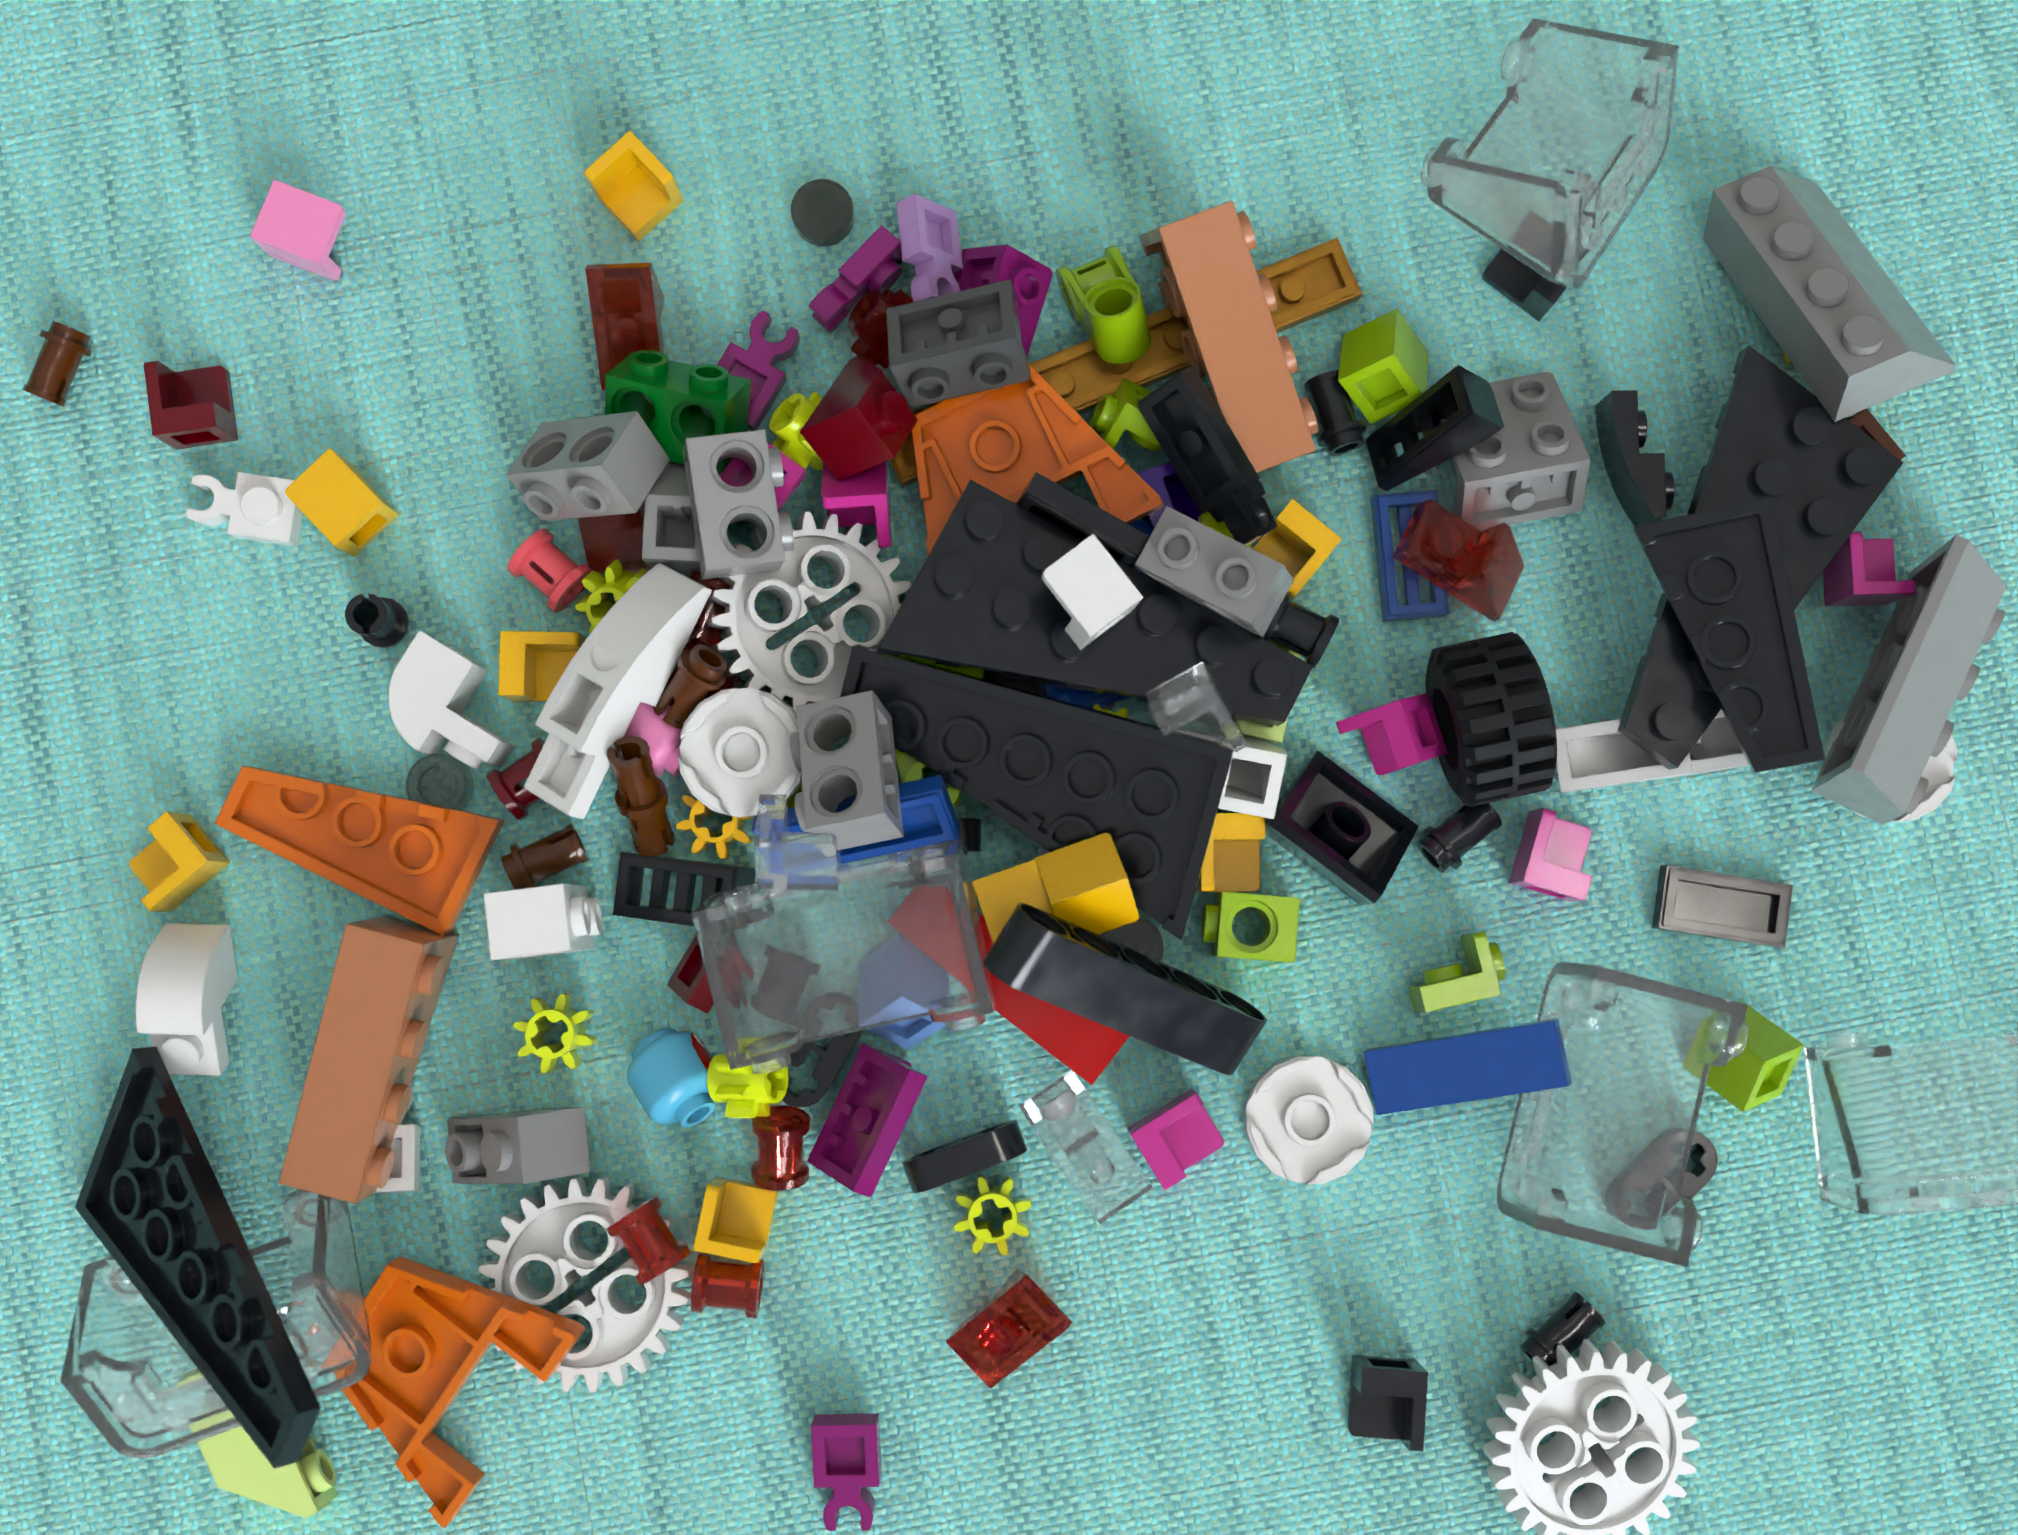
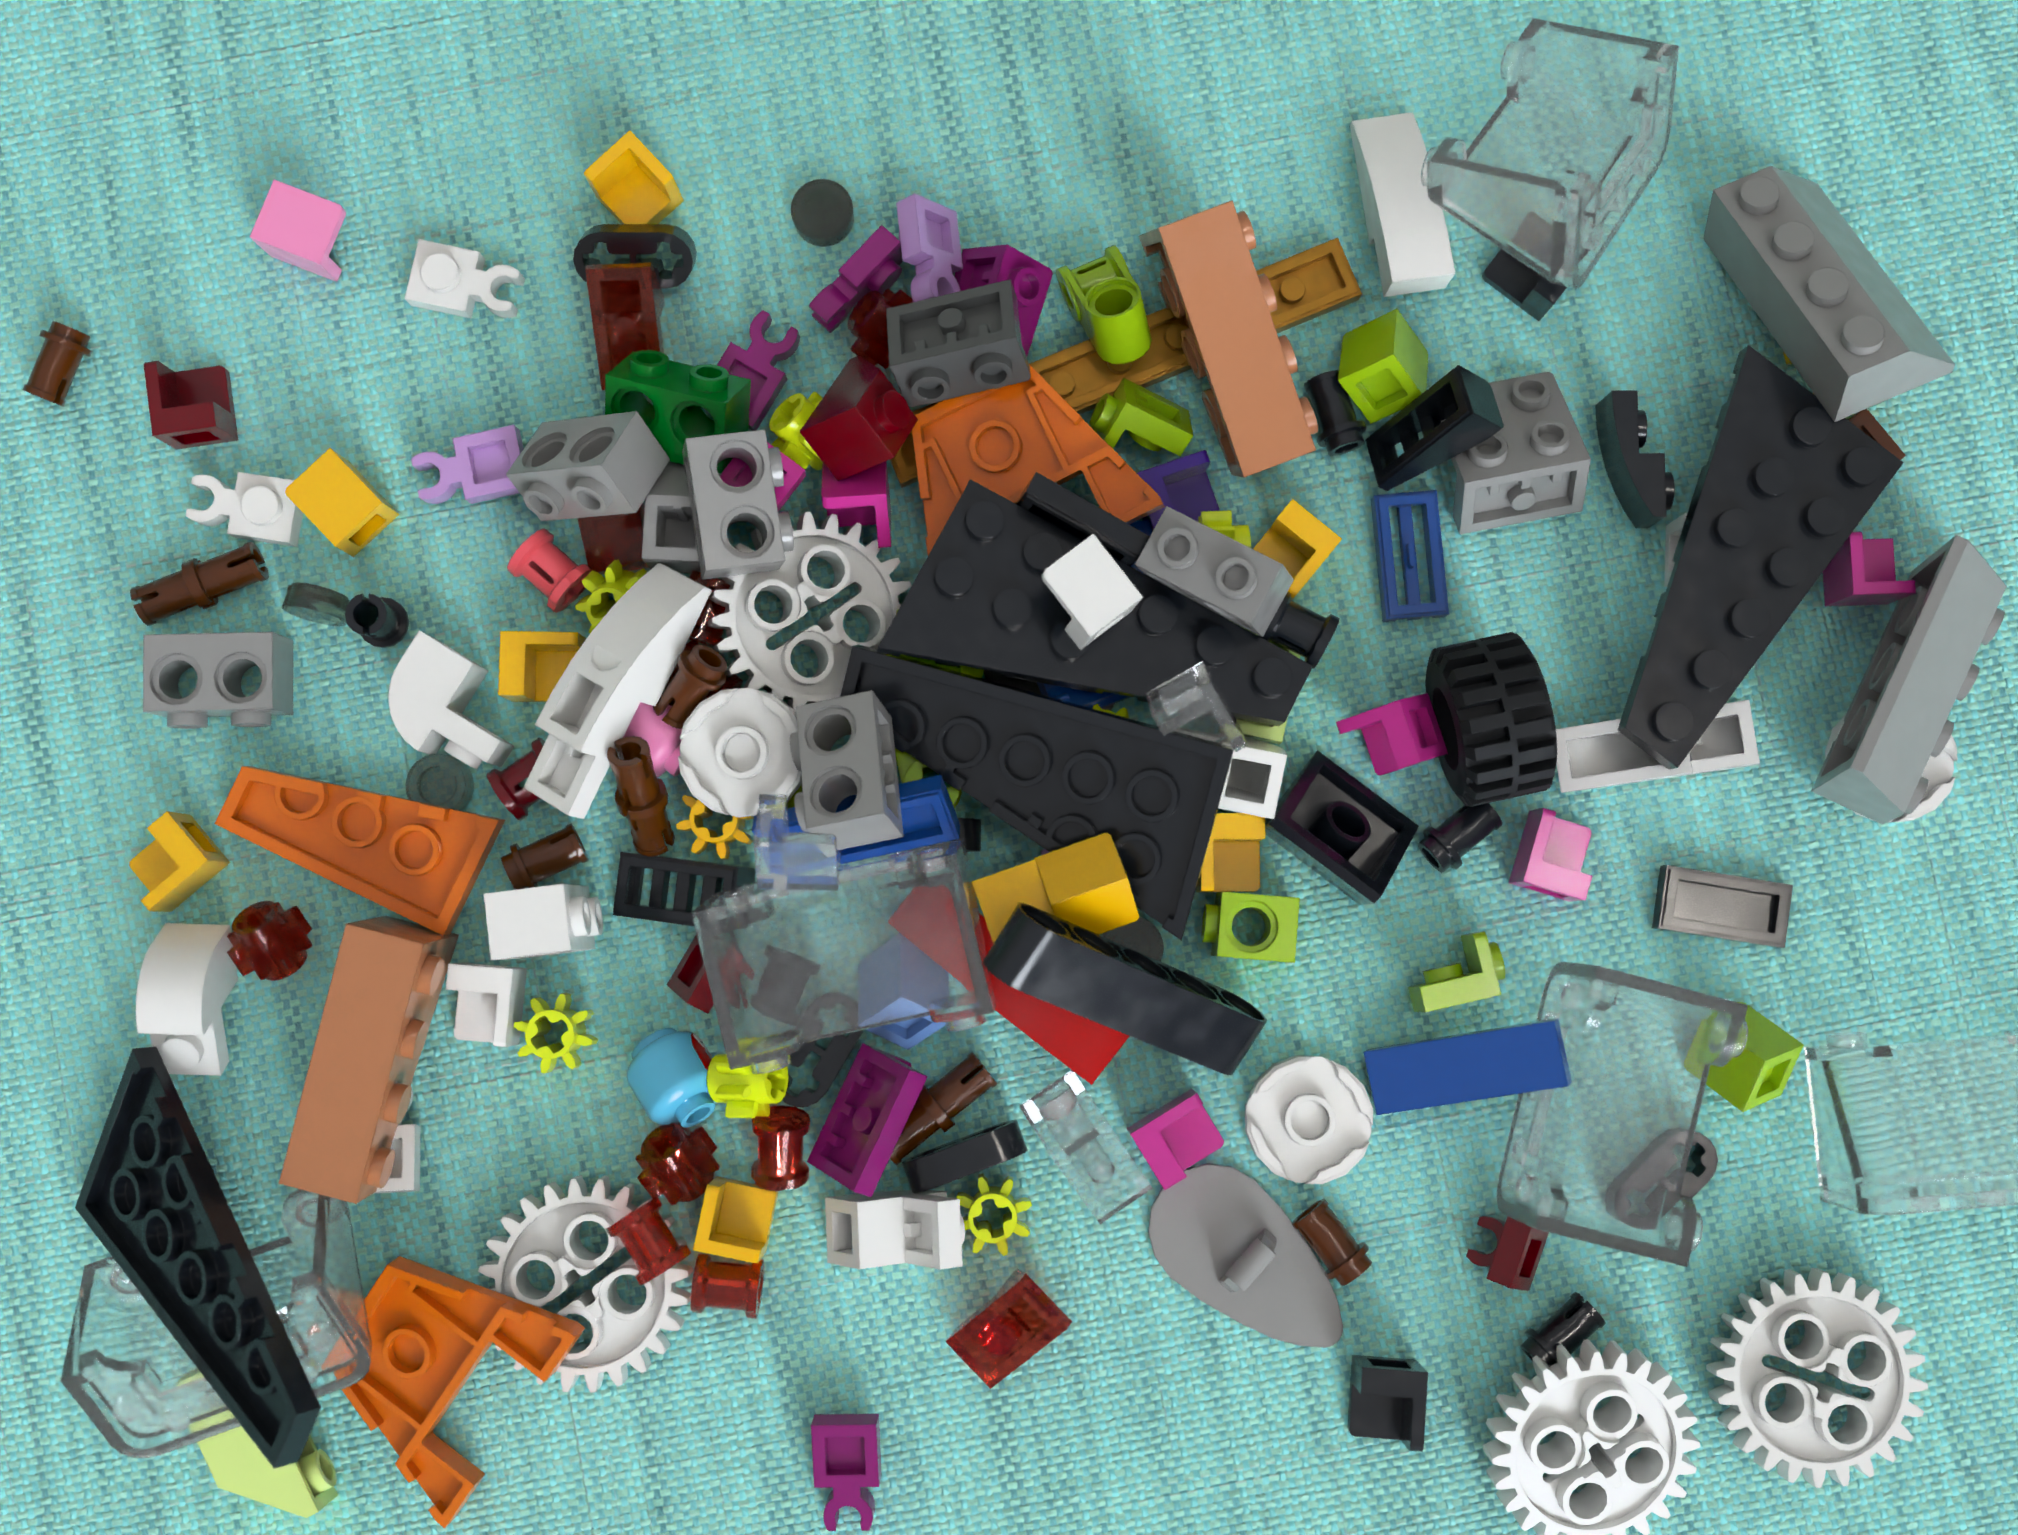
light grey slope [445,1107,590,1184] -> none
black hinge [1138,366,1277,545] -> none
clear red slope [1393,499,1524,621] -> none
black wing [1633,498,1825,773] -> none
none -> reddish brown pin [130,542,269,626]
none -> light grey brick [143,632,293,729]
none -> clear red gear [227,901,313,981]
none -> clear smoke tile [282,582,349,626]
none -> white plate [404,239,525,318]
none -> lavender plate [411,425,524,504]
none -> white panel [445,963,527,1047]
none -> black beam [573,224,697,289]
none -> clear red gear [635,1123,720,1205]
none -> white brick [825,1190,965,1270]
none -> reddish brown pin [890,1052,997,1165]
none -> light grey shield [1148,1163,1343,1348]
none -> reddish brown pin [1292,1198,1372,1286]
none -> white slope [1350,112,1455,297]
none -> dark red tile [1466,1216,1550,1291]
none -> white gear [1706,1268,1928,1488]

